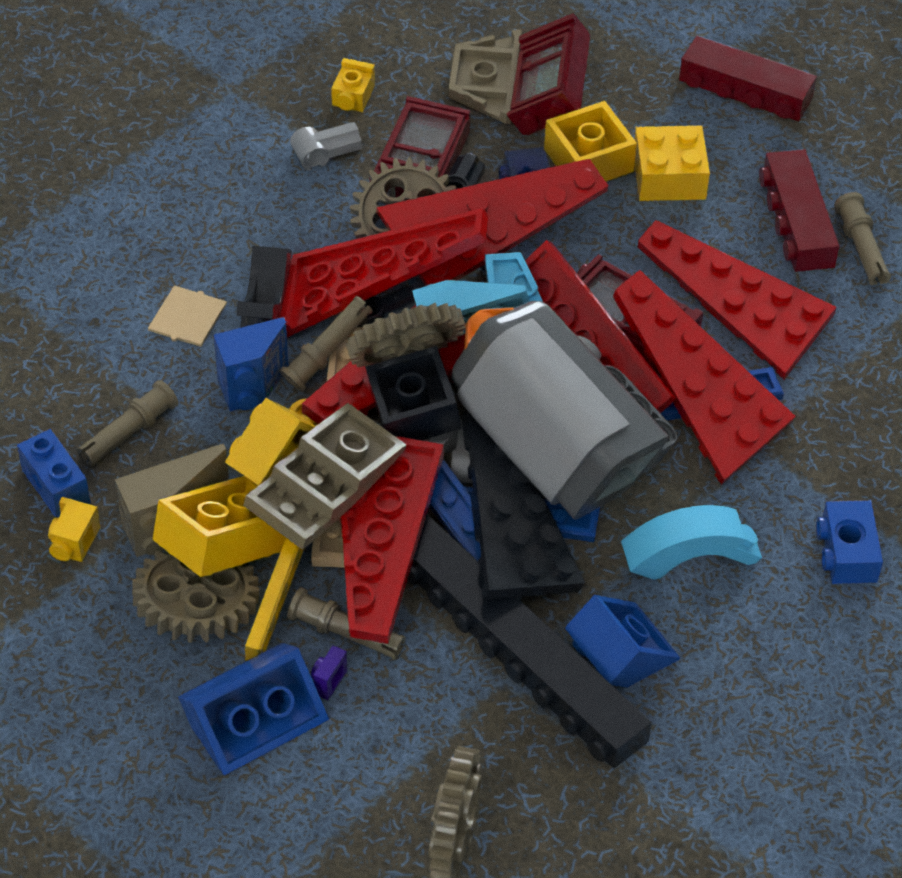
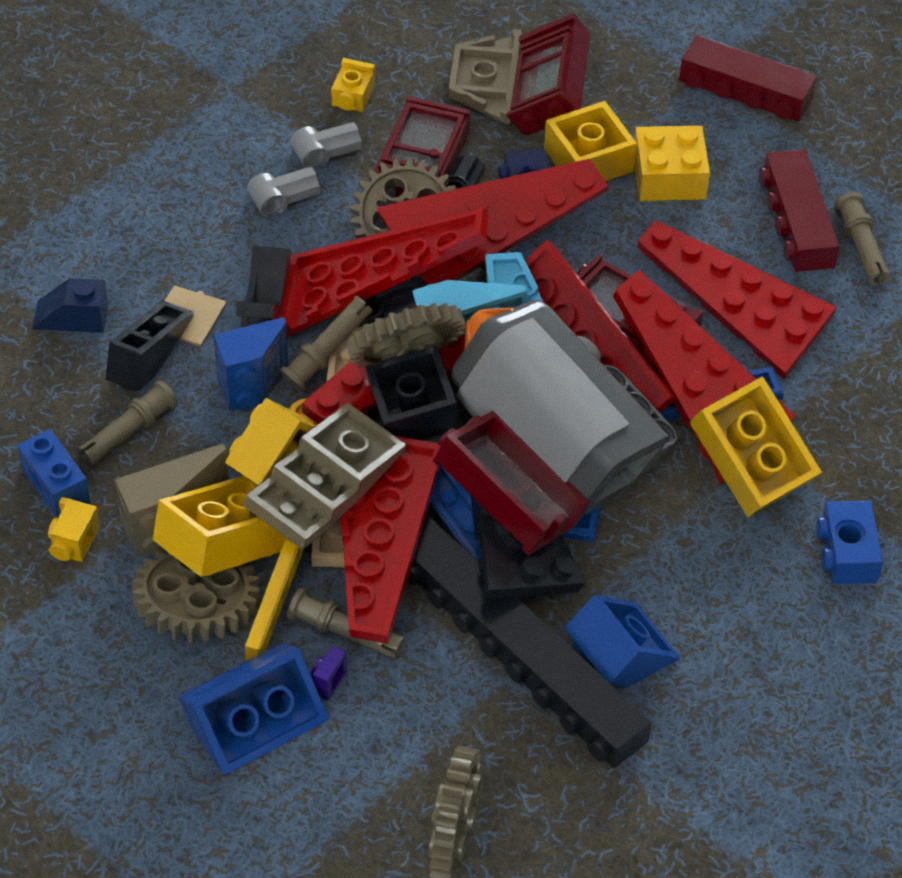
medium azure arch [621,505,762,580] -> none
none -> dark blue slope [32,278,108,333]
none -> black slope [105,300,194,391]
none -> light grey piece [247,167,320,218]
none -> dark red door [433,411,590,556]
none -> yellow brick [689,376,822,517]

